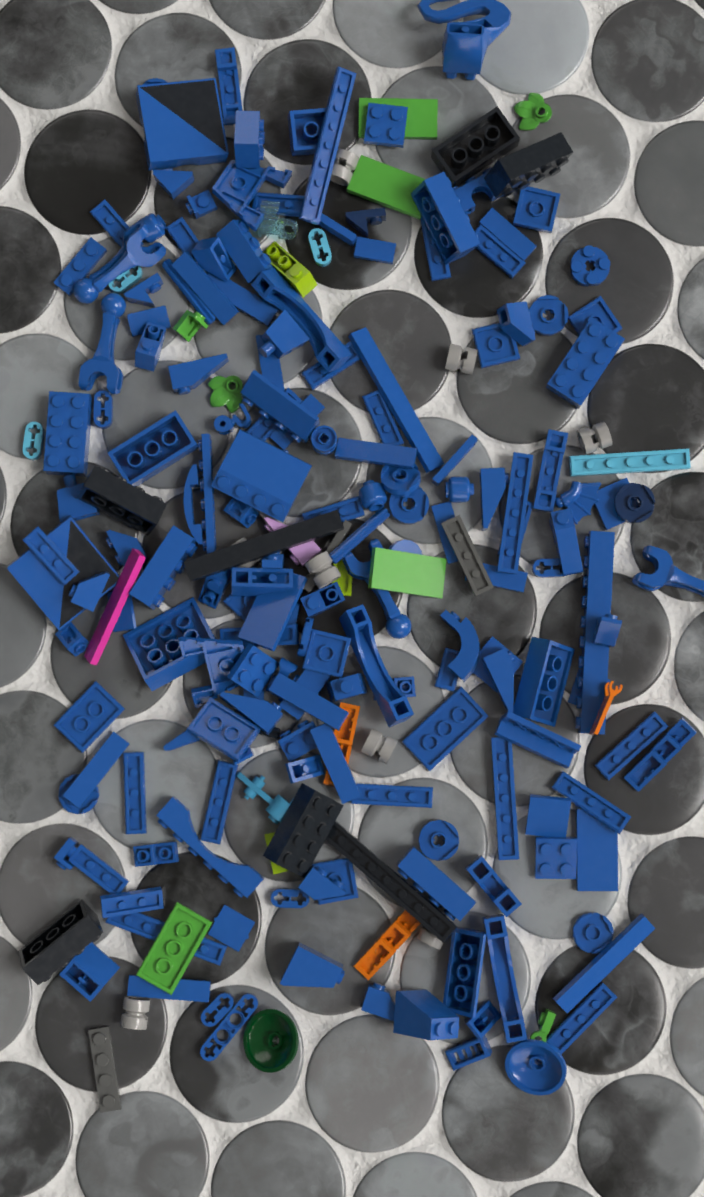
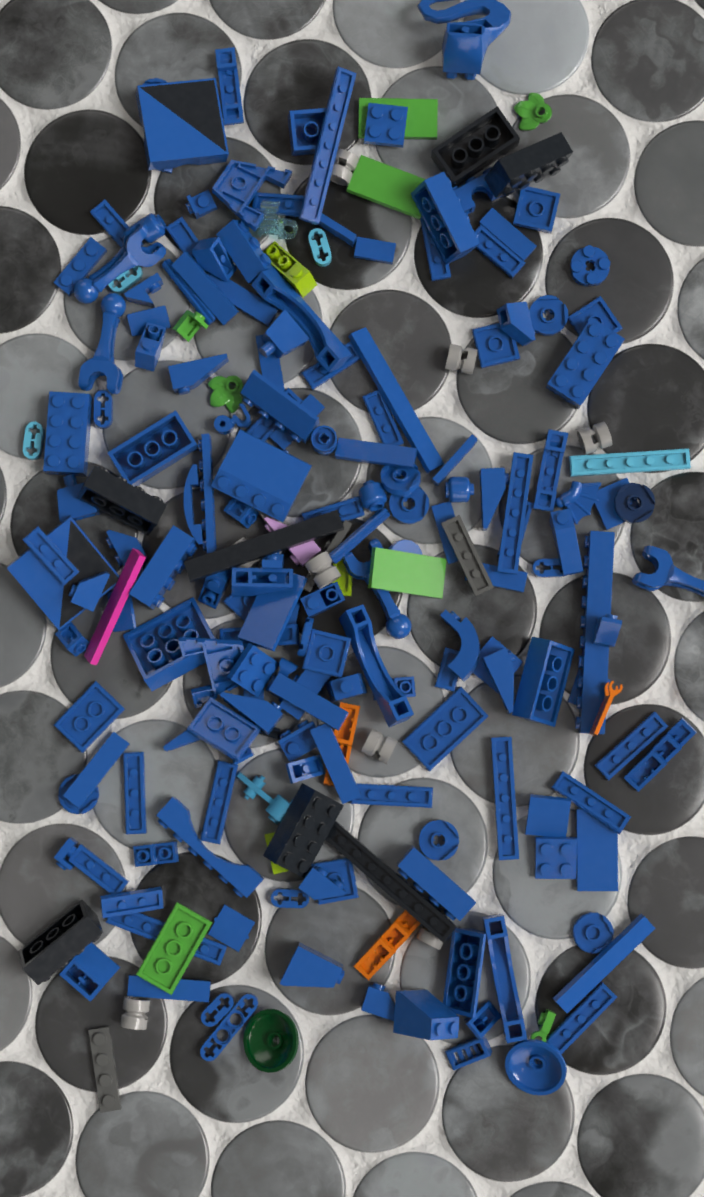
blue slope [153,170,194,200] -> none
blue brick [234,110,265,168] -> none
dark blue slope [345,208,386,238] -> none
blue arch [465,855,522,917] -> none
blue fence [494,711,581,769] -> none

